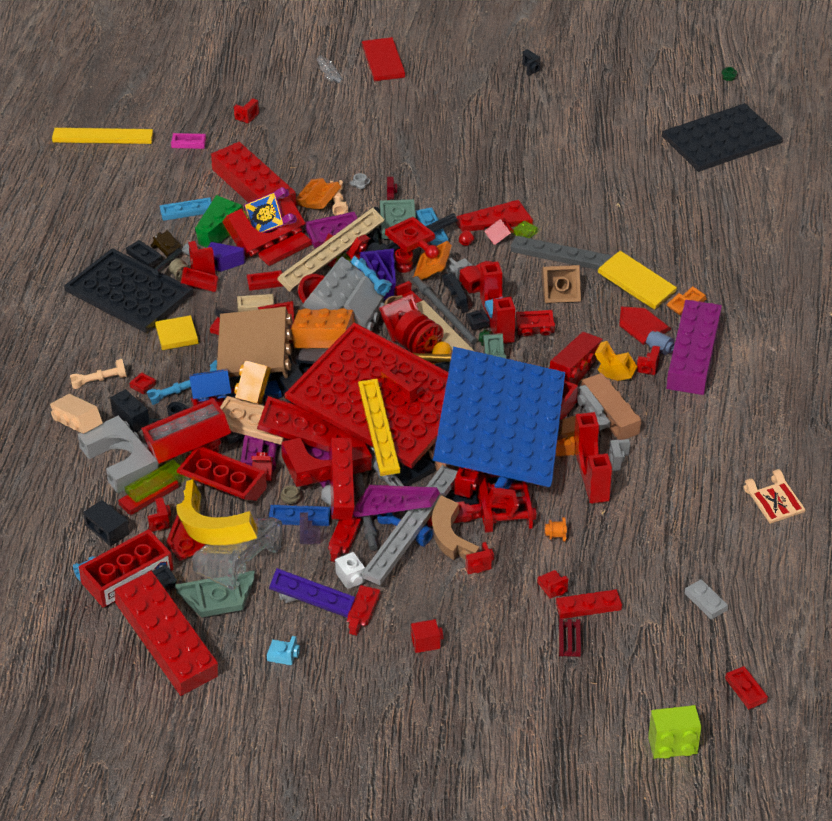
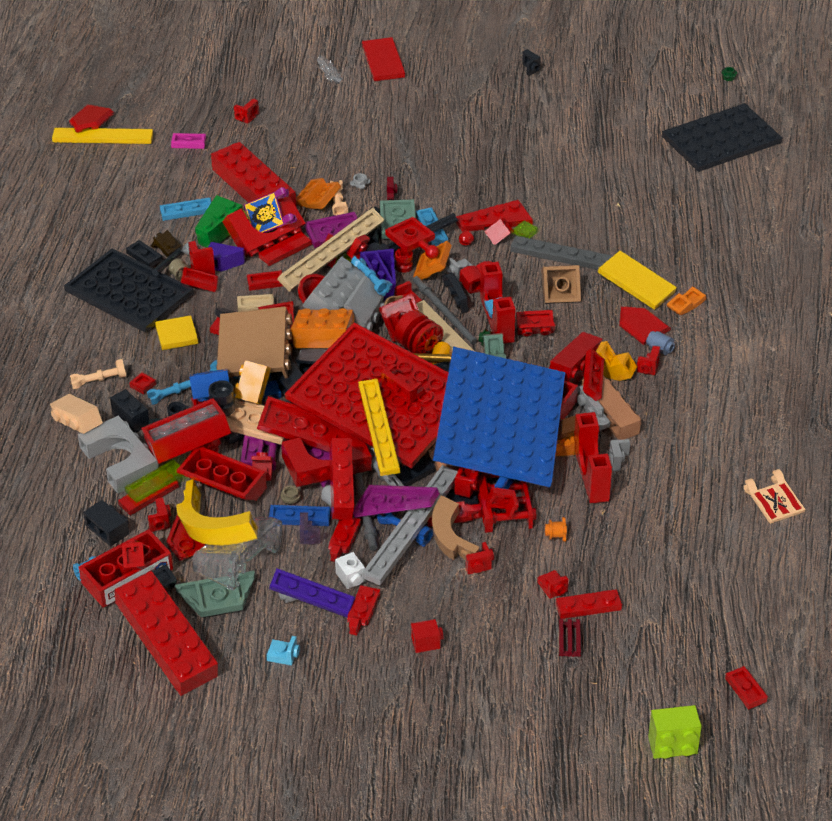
black plate [466,309,490,330] -> none
magenta brick [666,300,722,395] -> none
light grey plate [684,579,728,620] -> none
none -> red tile [69,104,114,132]
none -> red bracket [122,540,145,570]
none -> black wheel [208,380,235,416]
none -> red plate [583,348,604,401]

